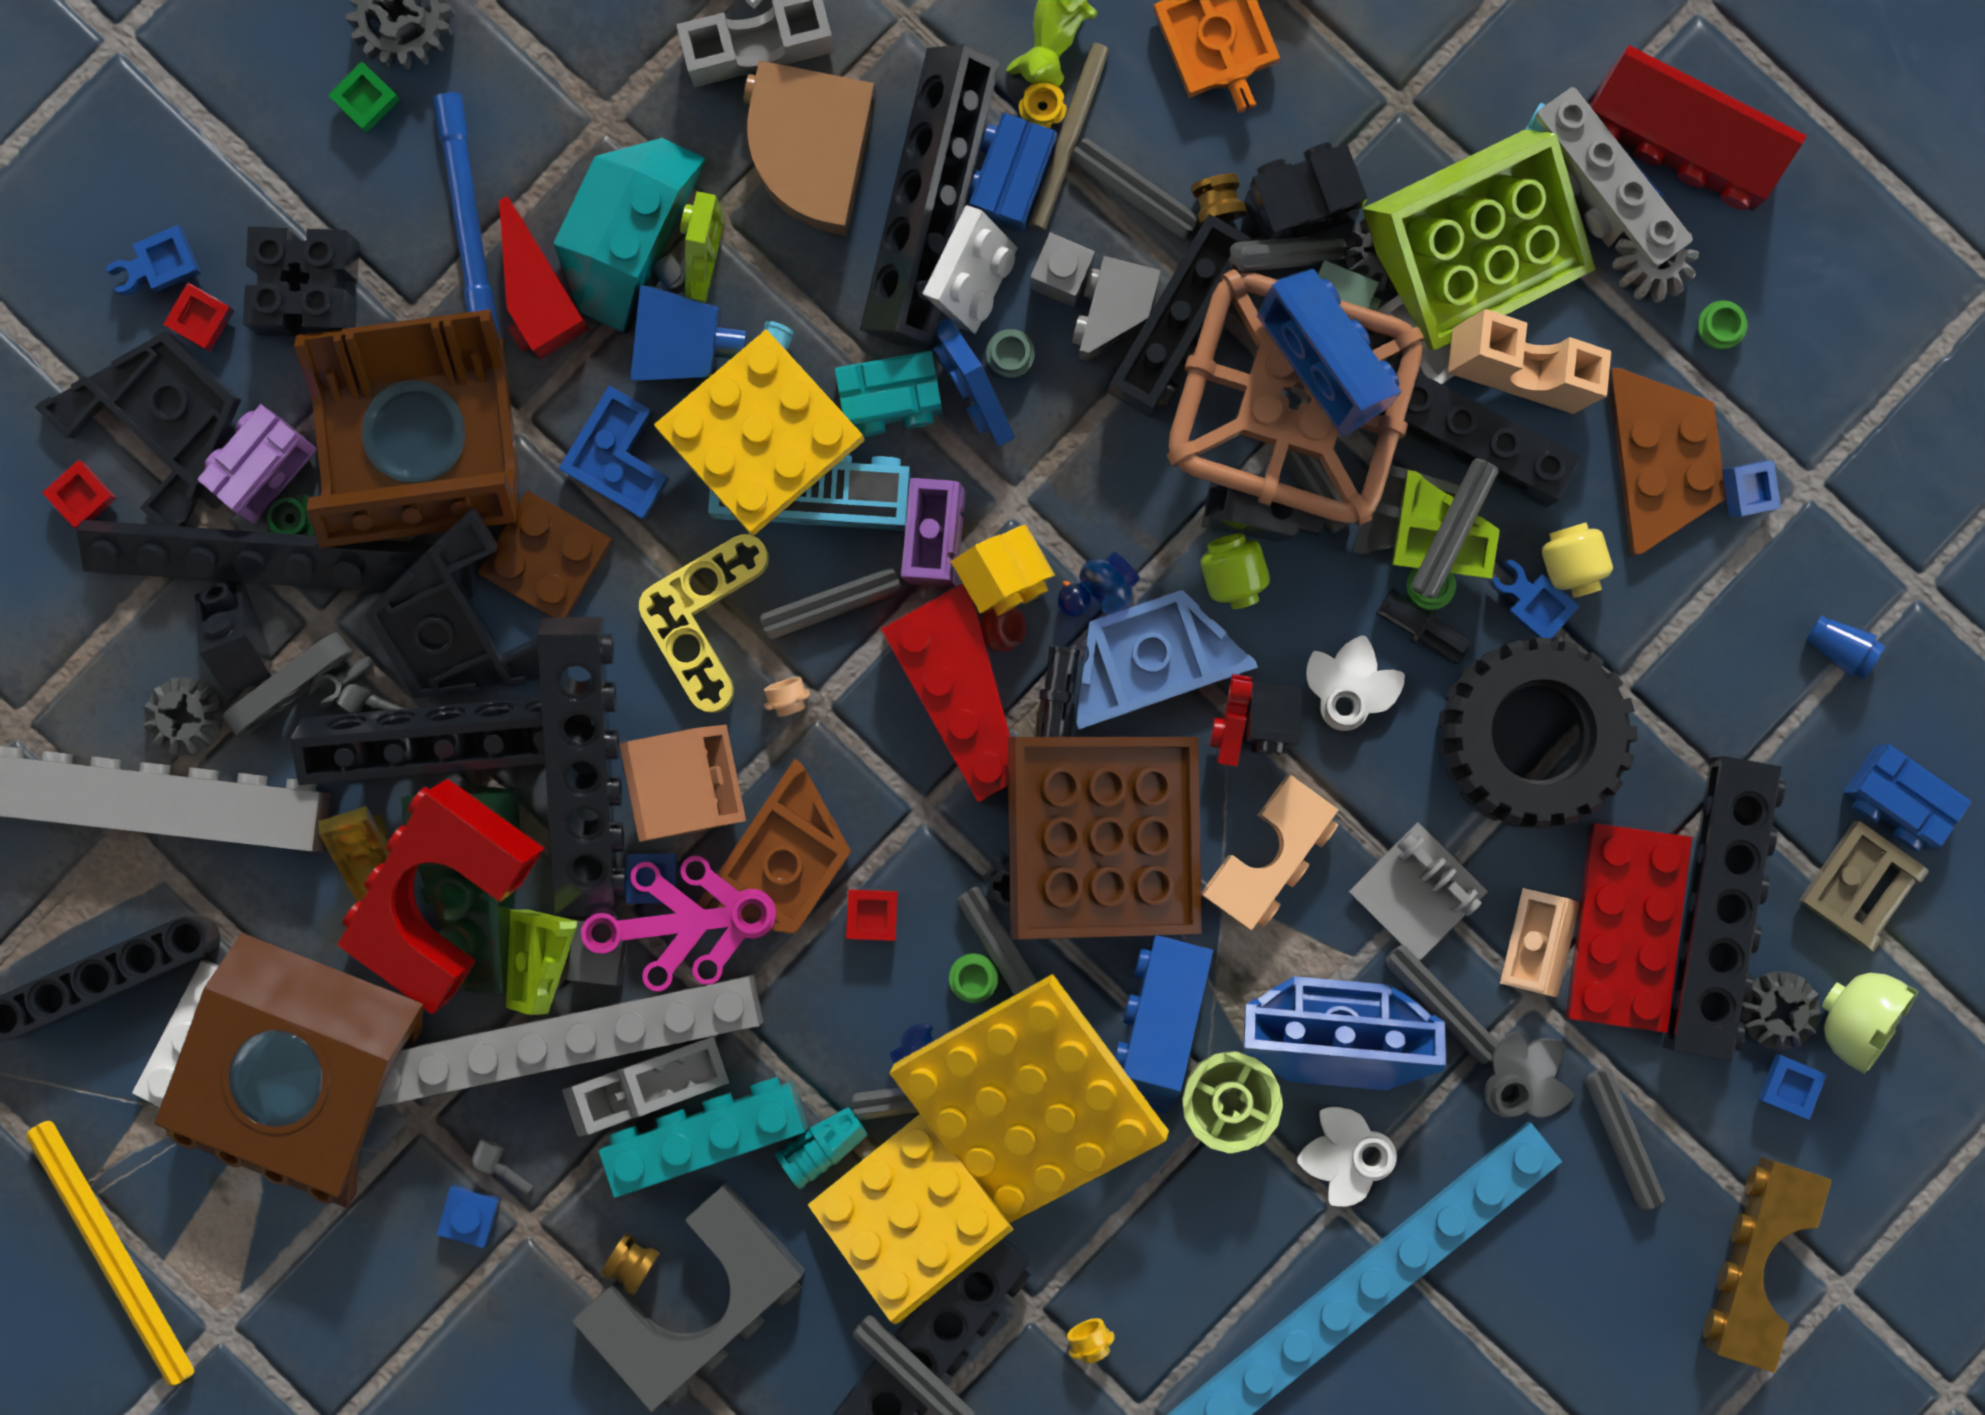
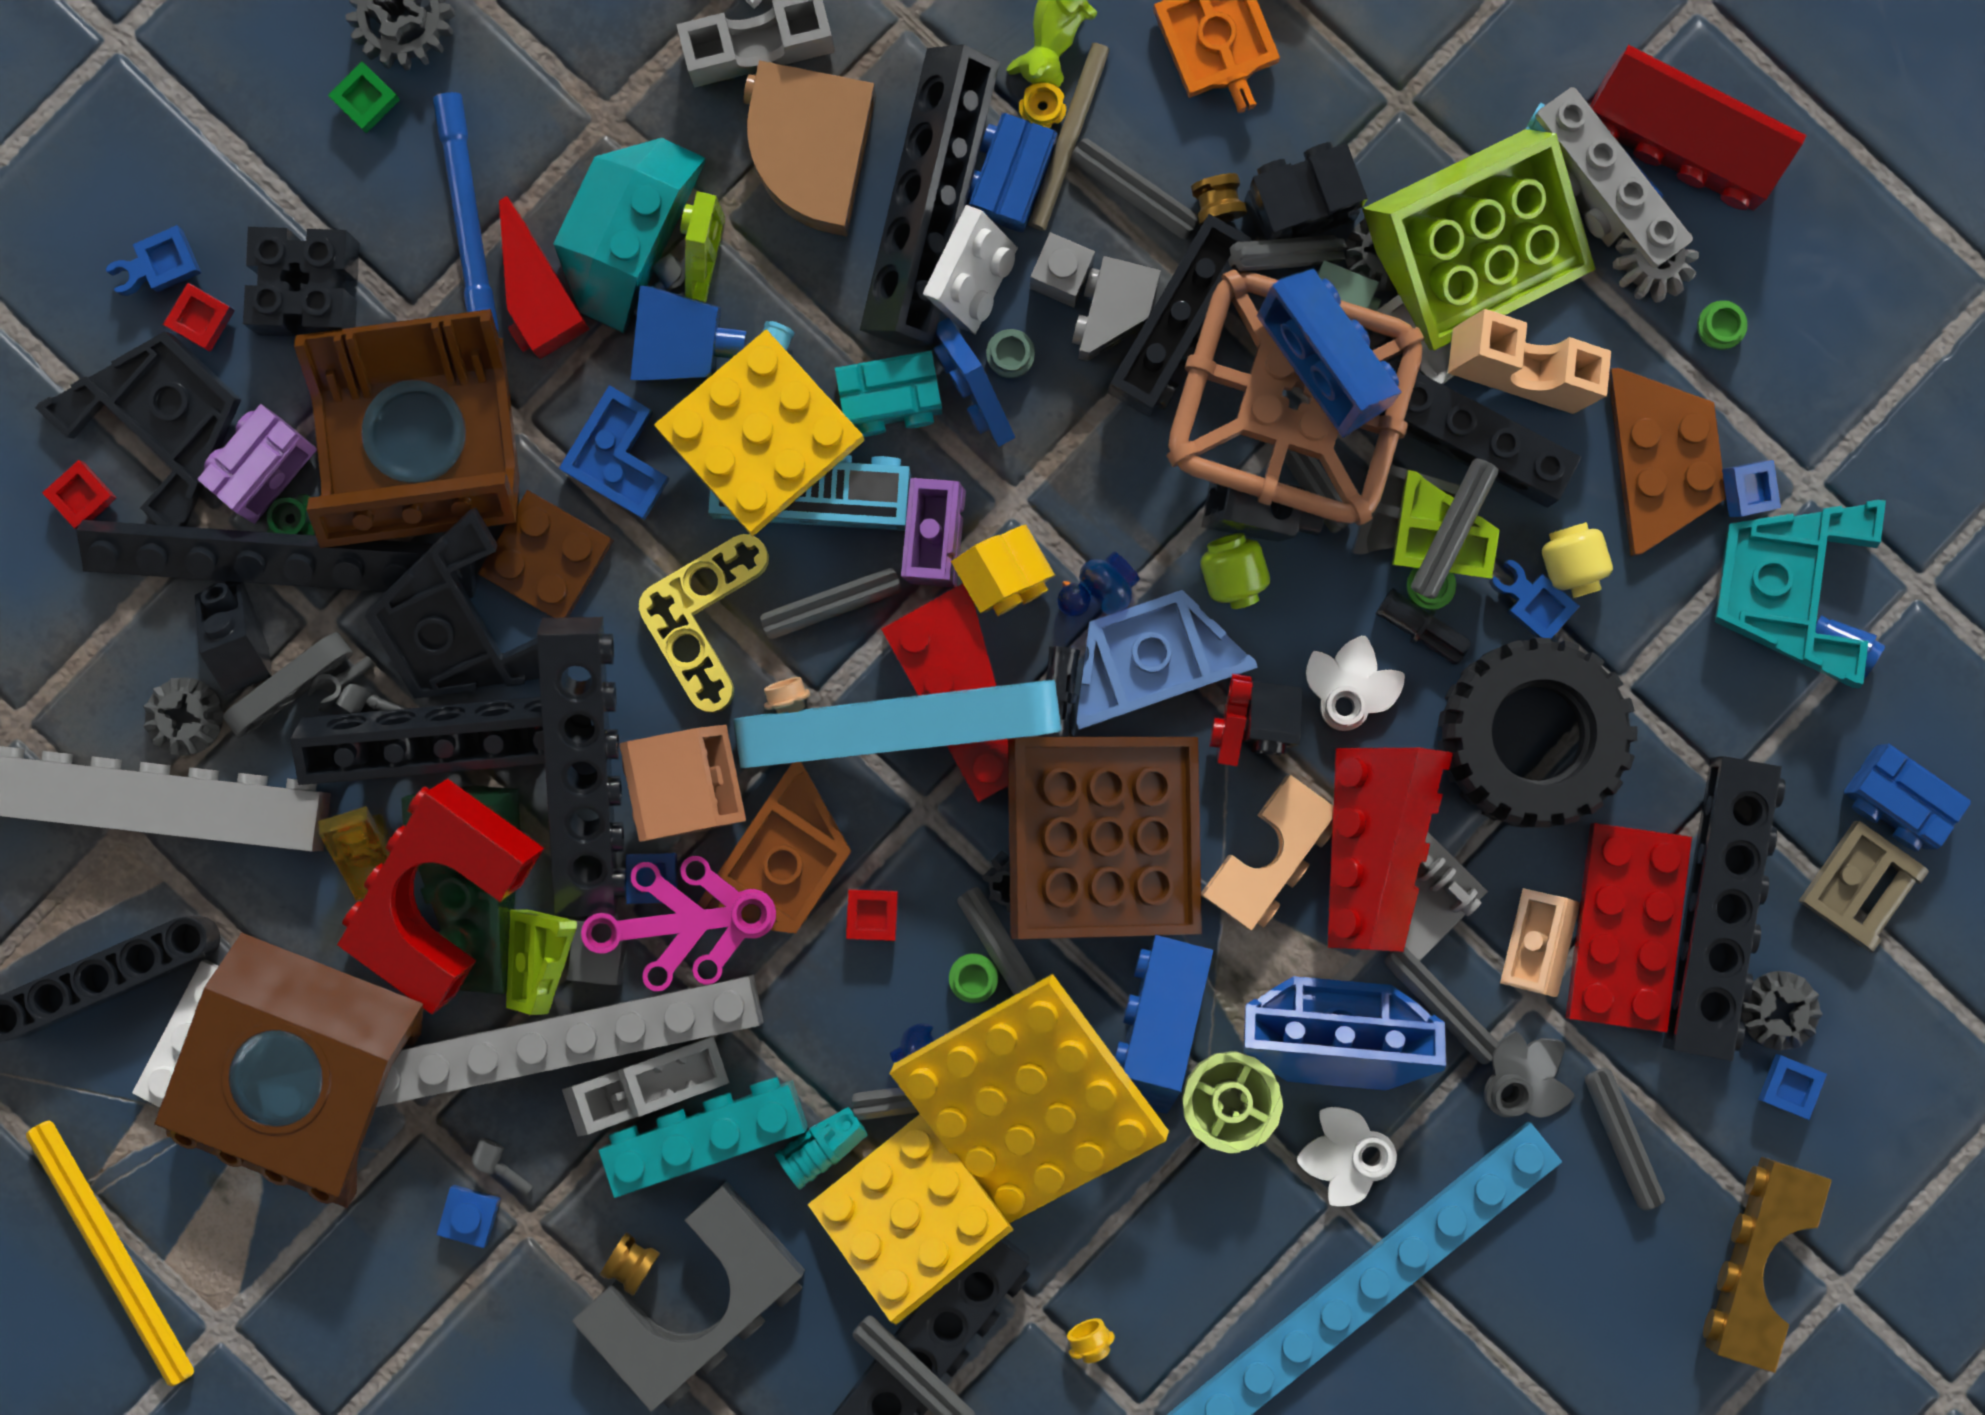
clear red plate [981,608,1027,652] -> none
yellowish green cylinder [1821,973,1919,1074] -> none
none -> medium azure beam [733,680,1062,768]
none -> red wedge [1328,747,1453,952]
none -> teal wing [1715,500,1886,689]

